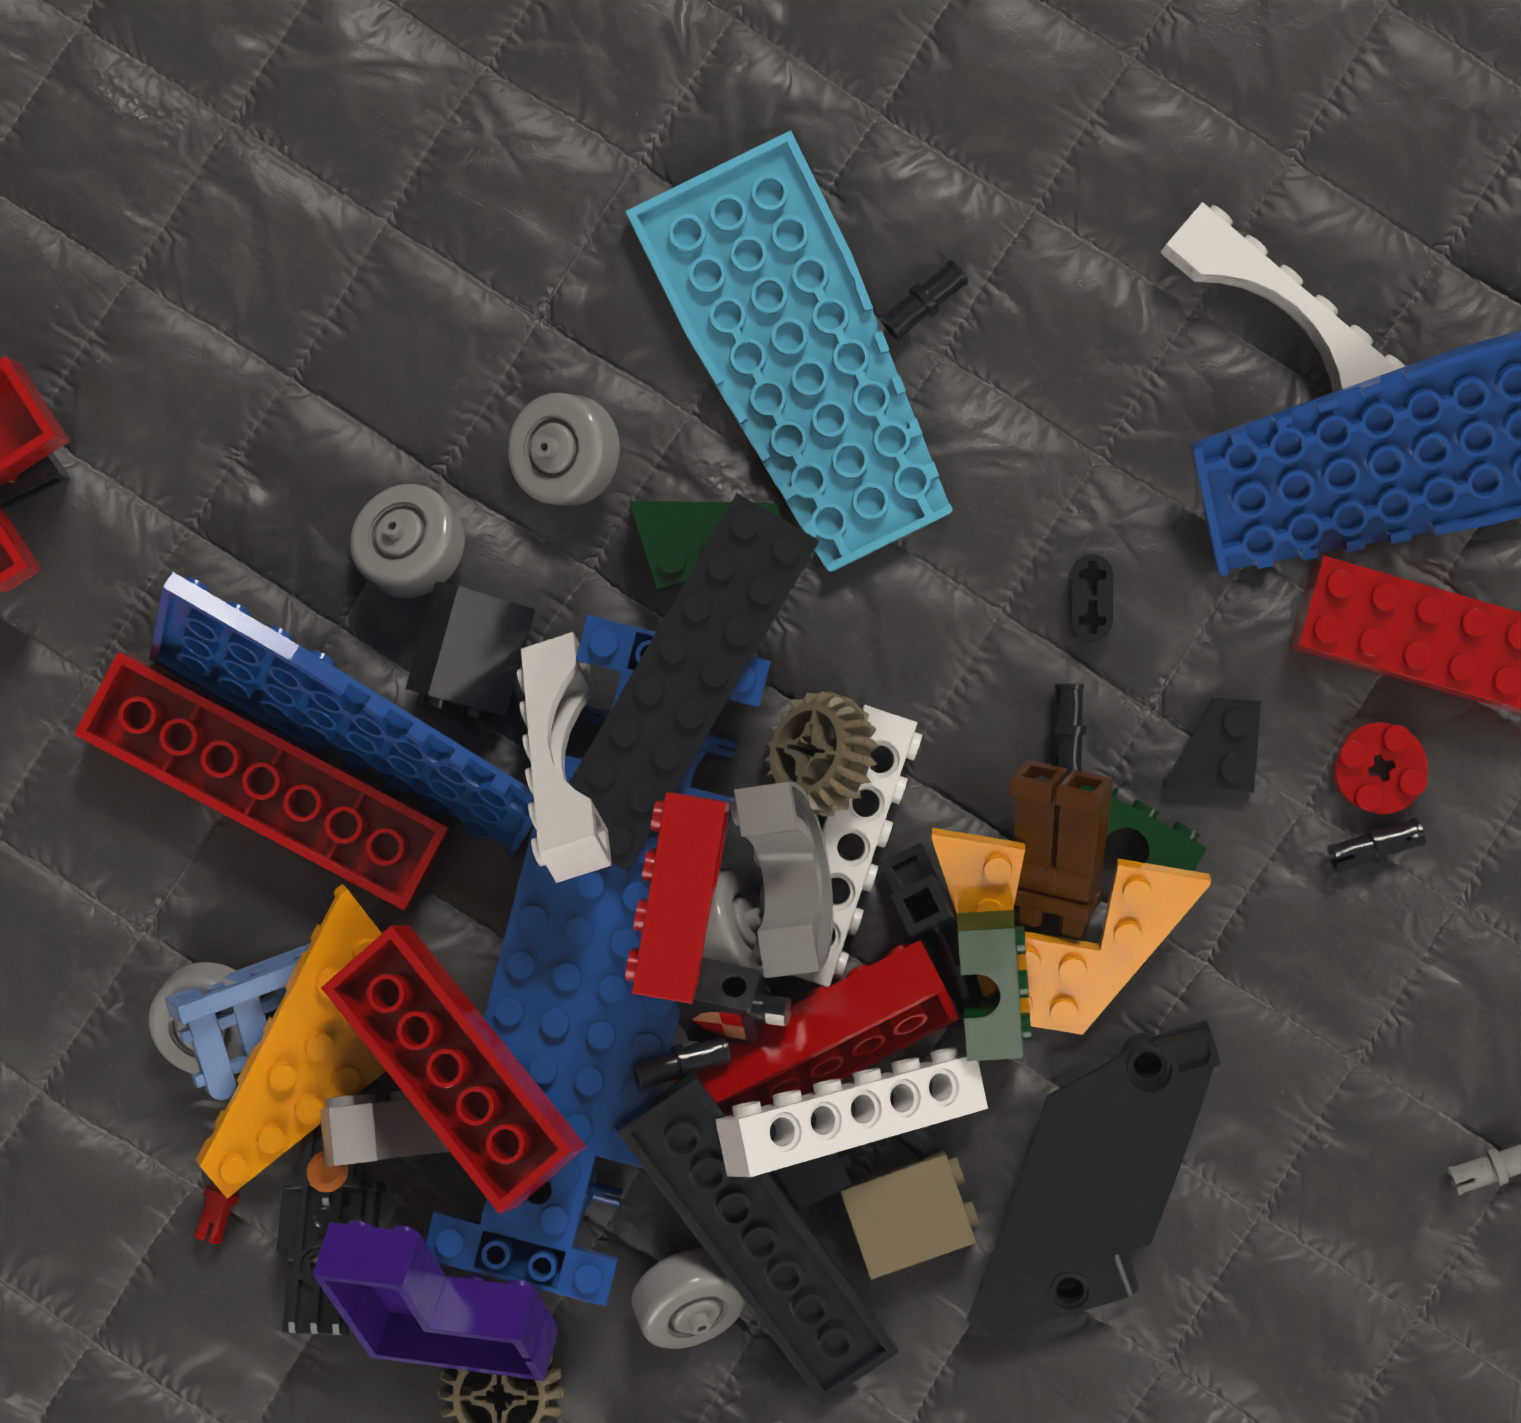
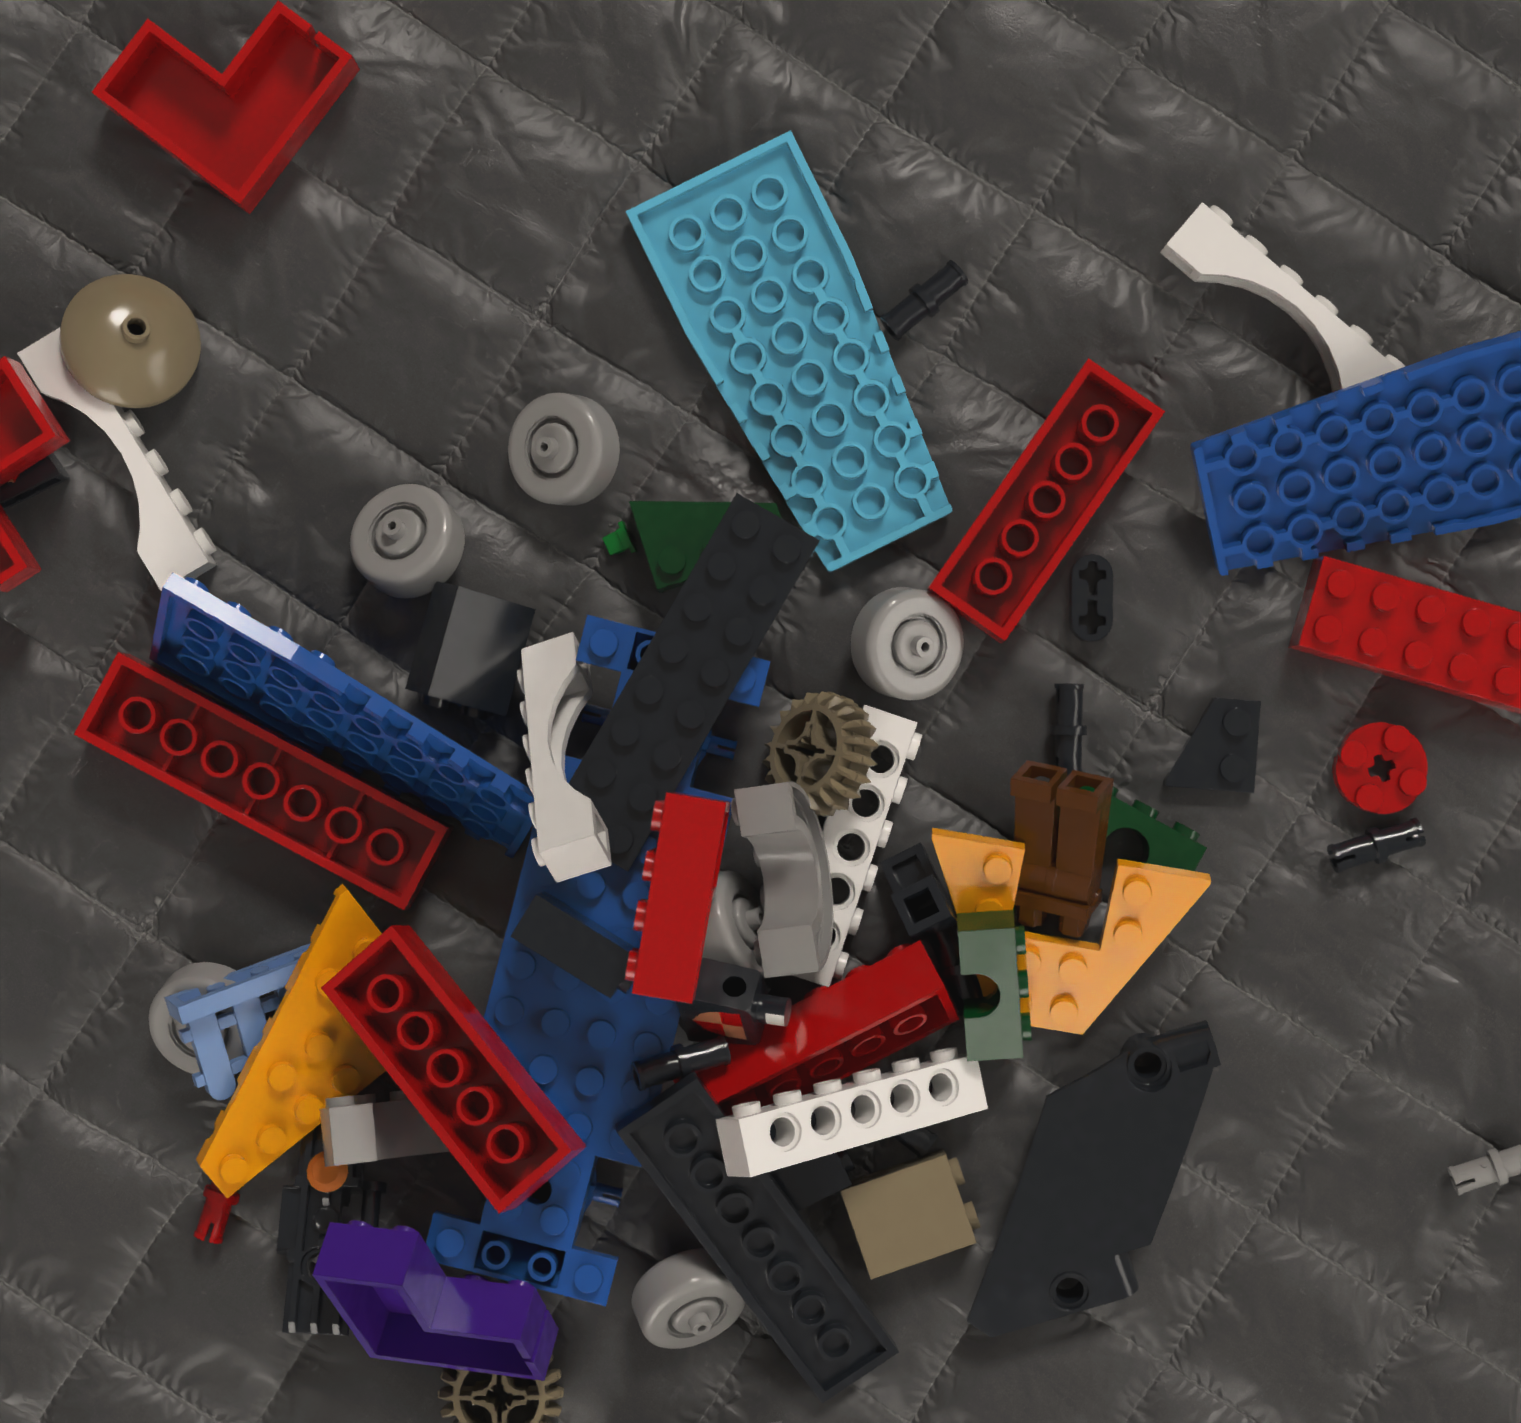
none -> white arch [17,327,217,591]
none -> dark tan dish [59,274,201,408]
none -> red piece [92,0,360,215]
none -> black brick [510,891,636,999]
none -> green piece [602,521,638,556]
none -> light grey wheel [851,587,964,700]
none -> red brick [926,358,1165,644]

